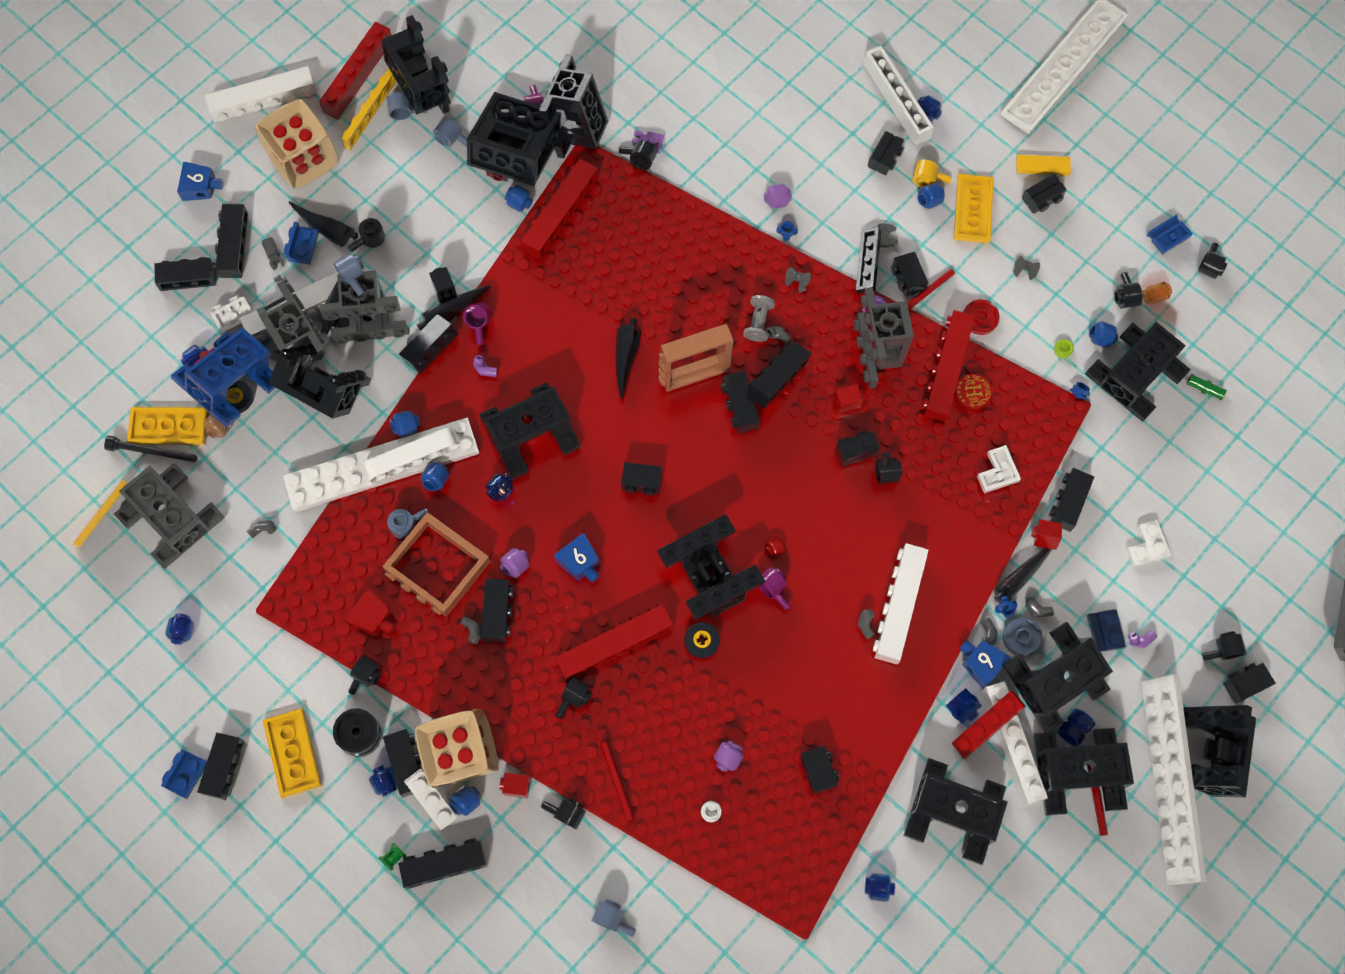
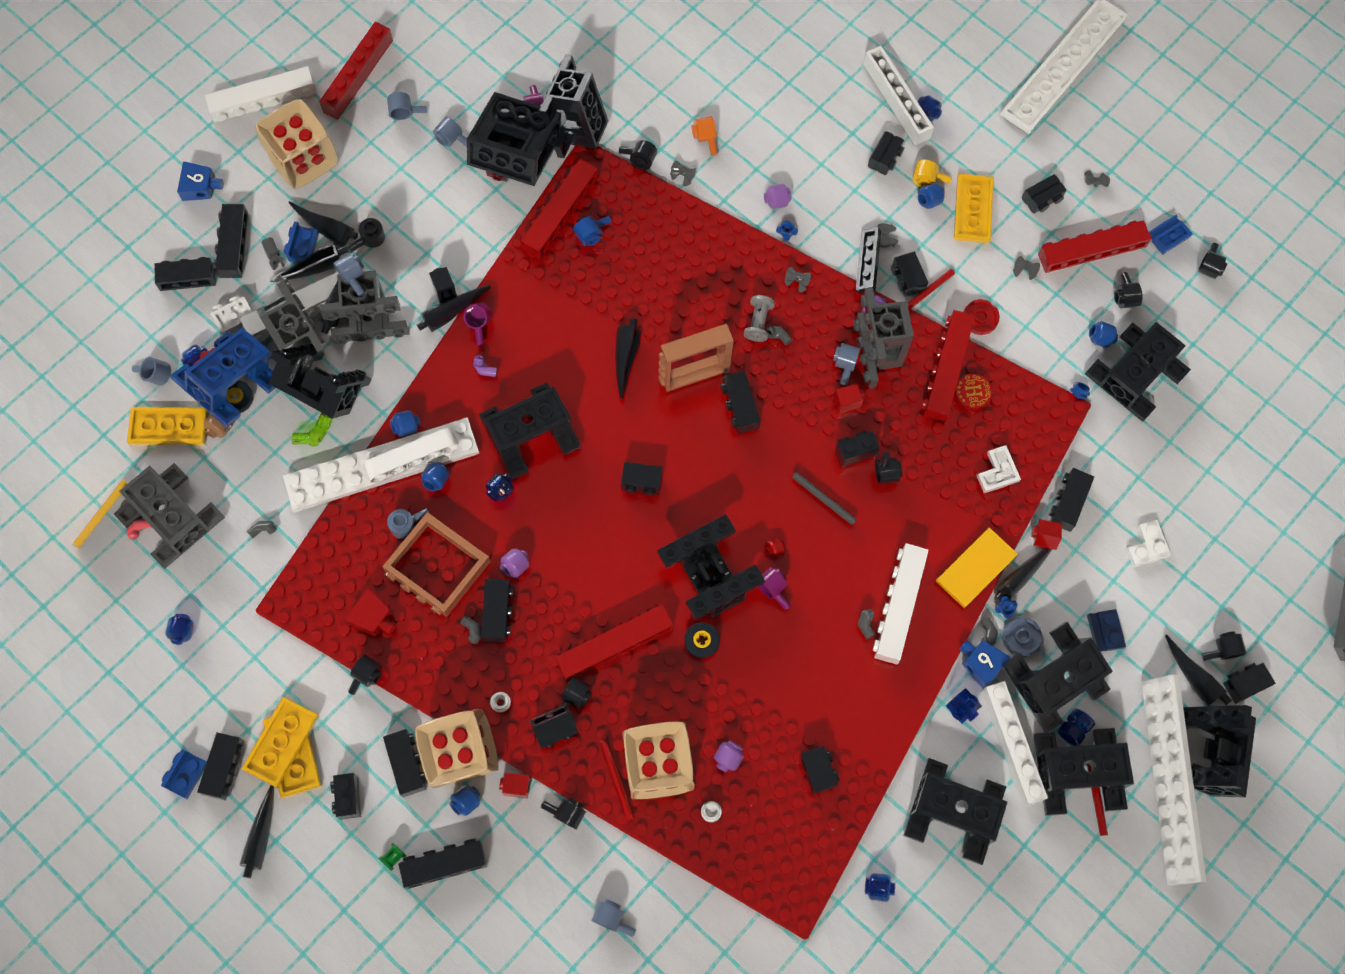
black piece [104,435,198,462] -> none
black wheel [333,708,382,757] -> none
yellow plate [341,68,397,150] -> none
clear blue head [369,765,397,797] -> none
black piece [381,15,451,115] -> none
black brick [399,314,459,374] -> none
white plate [404,769,457,830] -> none
blue head [505,185,533,212] -> none
blue torso [554,533,600,583] -> none
medium lavender plate [632,130,665,154] -> none
black brick [747,341,812,409] -> none
red plate [951,691,1026,759] -> none
yellow tile [1016,155,1071,176] -> none
dark grey arm [1026,597,1054,617] -> none
lime tile [1054,339,1074,359] -> none
medium lavender arm [1128,630,1158,648] -> none
clear orange brick [1142,281,1172,304] -> none
green pin [1186,374,1227,400] -> none
none -> coral arm [126,519,152,540]
none -> sand blue piece [132,357,171,386]
none -> black piece [239,785,274,879]
none -> yellow tile [241,697,319,788]
none -> black piece [270,243,348,282]
none -> clear neon green arm [291,413,332,447]
none -> black brick [330,773,361,820]
none -> white plate [490,692,511,712]
none -> black brick [529,704,578,748]
none -> blue piece [573,216,611,246]
none -> tan piece [622,722,695,799]
none -> dark grey piece [670,161,696,187]
none -> orange piece [691,116,718,156]
none -> dark grey bar [792,472,857,525]
none -> sand blue piece [833,343,860,386]
none -> yellow tile [936,528,1018,608]
none -> red brick [1038,220,1152,273]
none -> dark grey piece [1084,170,1110,187]
none -> black piece [1165,634,1232,706]

